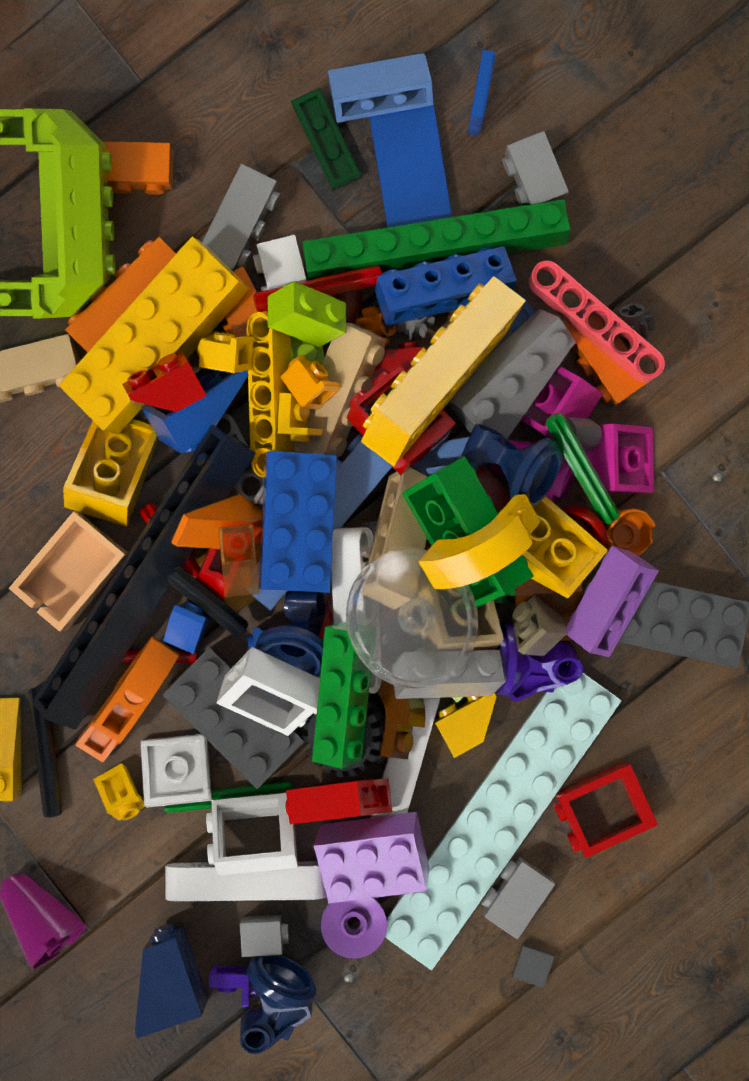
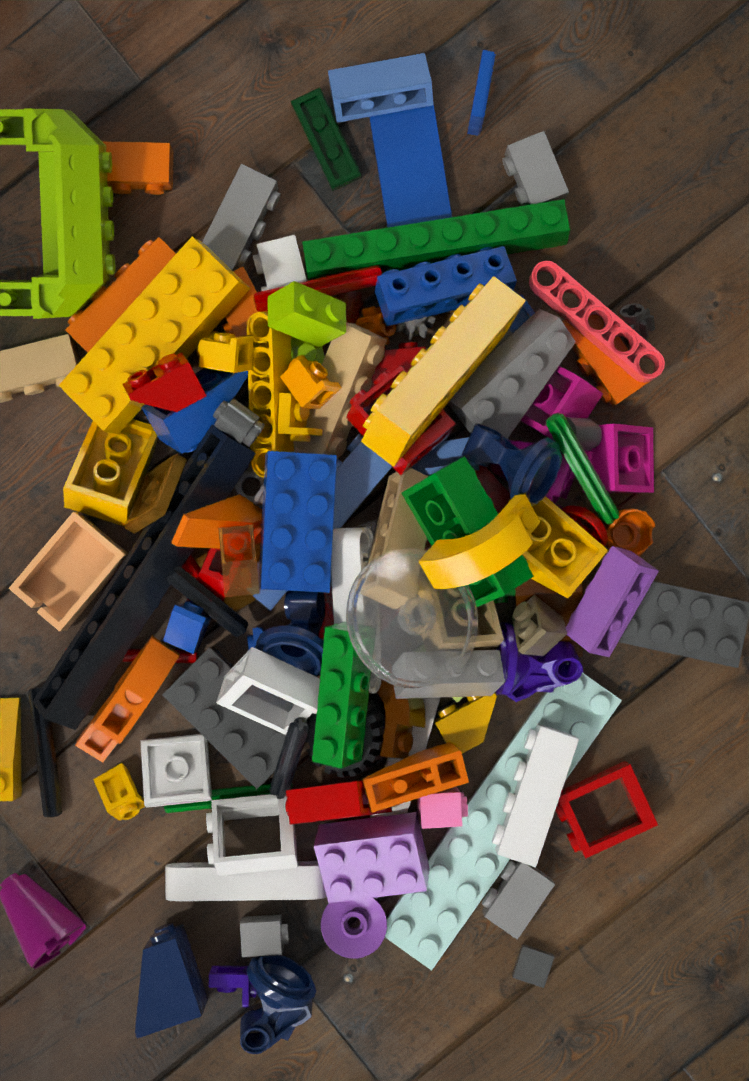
none -> pearl gold tile [124,454,187,534]
none -> dark grey brick [213,399,265,447]
none -> black axle [269,718,309,799]
none -> orange slope [362,742,469,813]
none -> bright pink brick [417,786,468,829]
none -> white brick [492,723,579,868]

